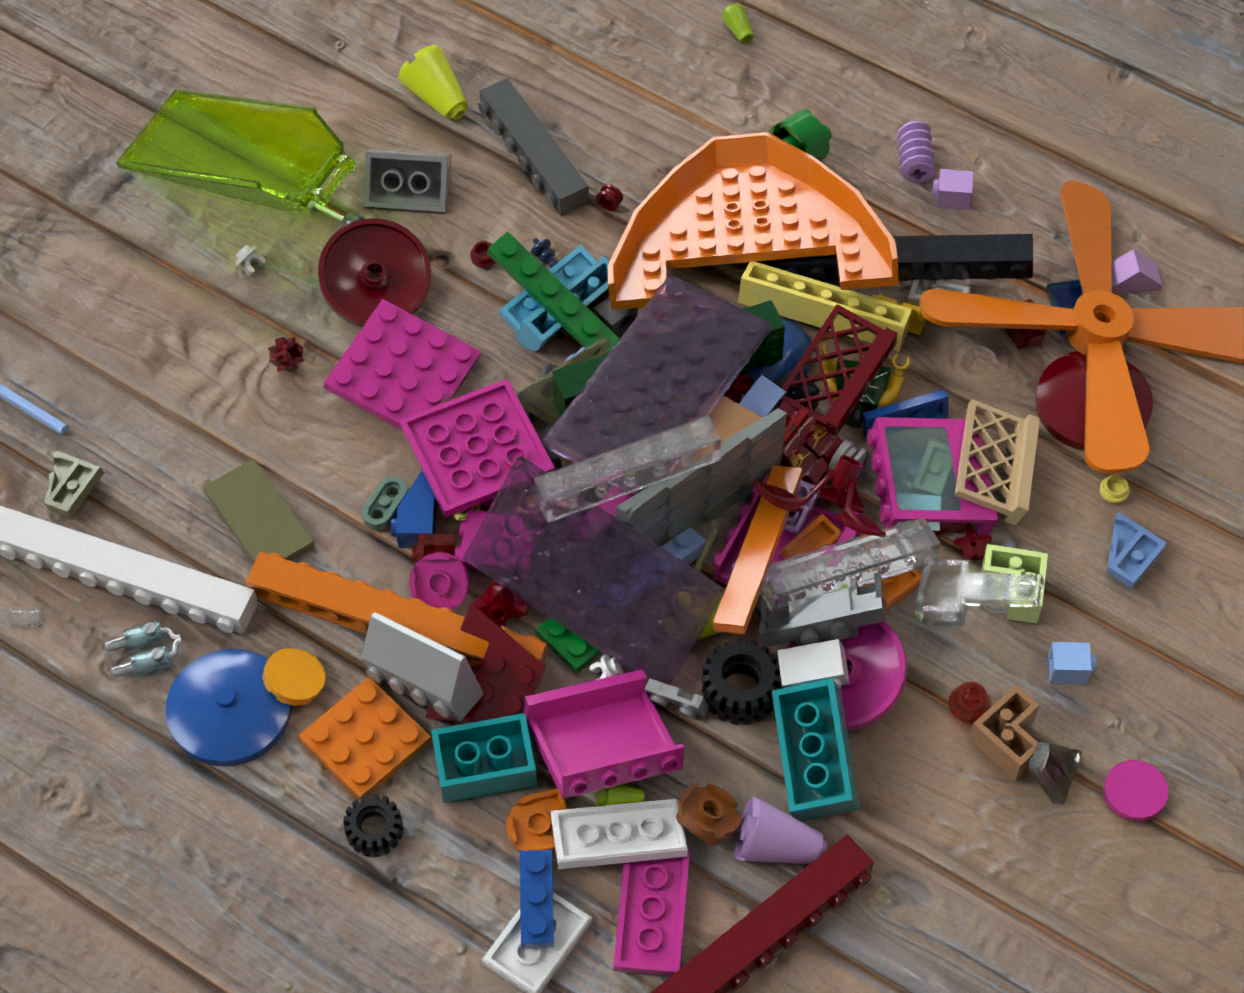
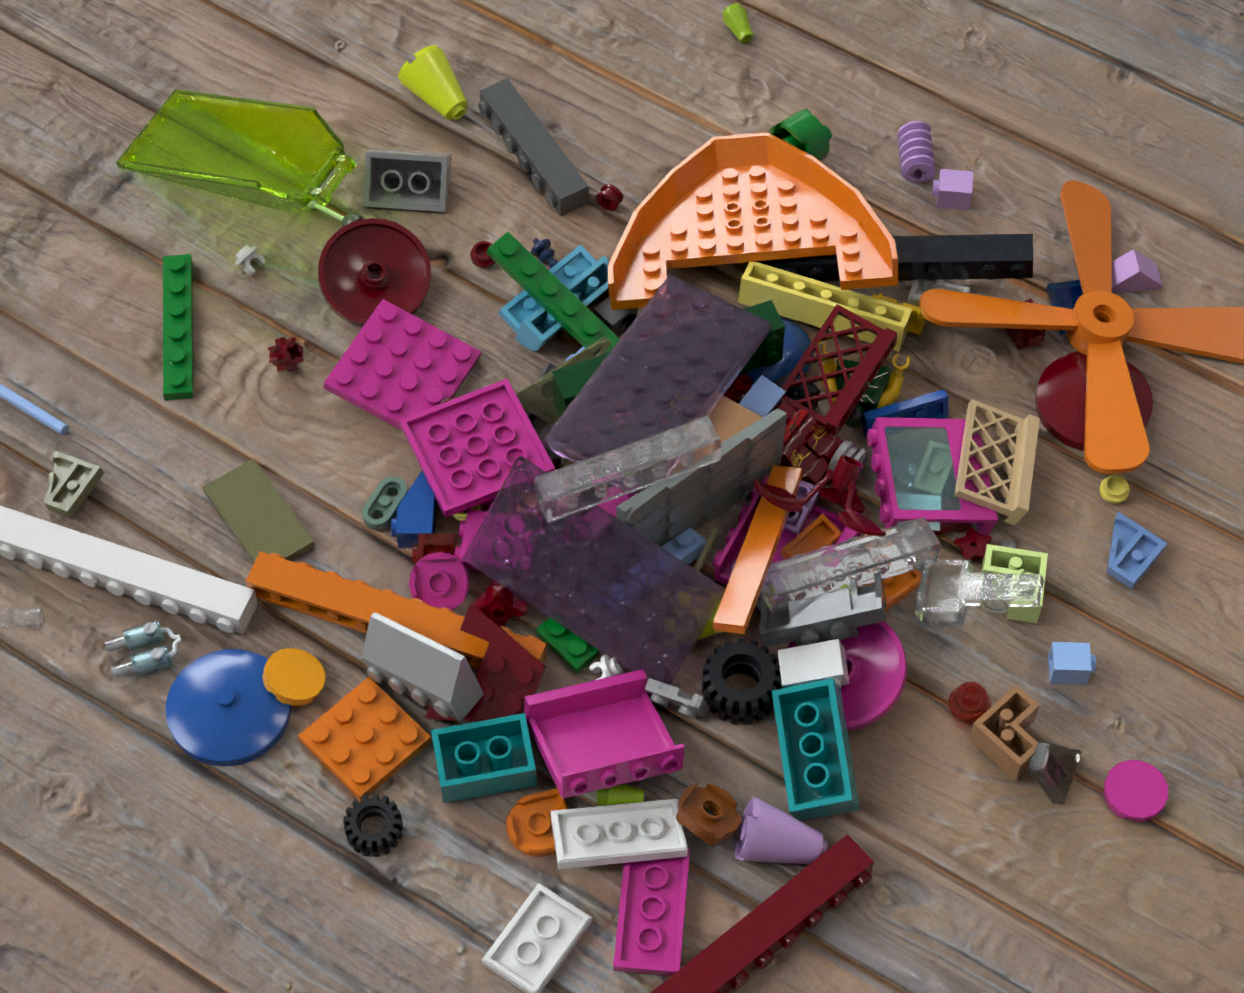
blue plate [520,850,554,948] -> none
none -> green plate [163,254,194,401]

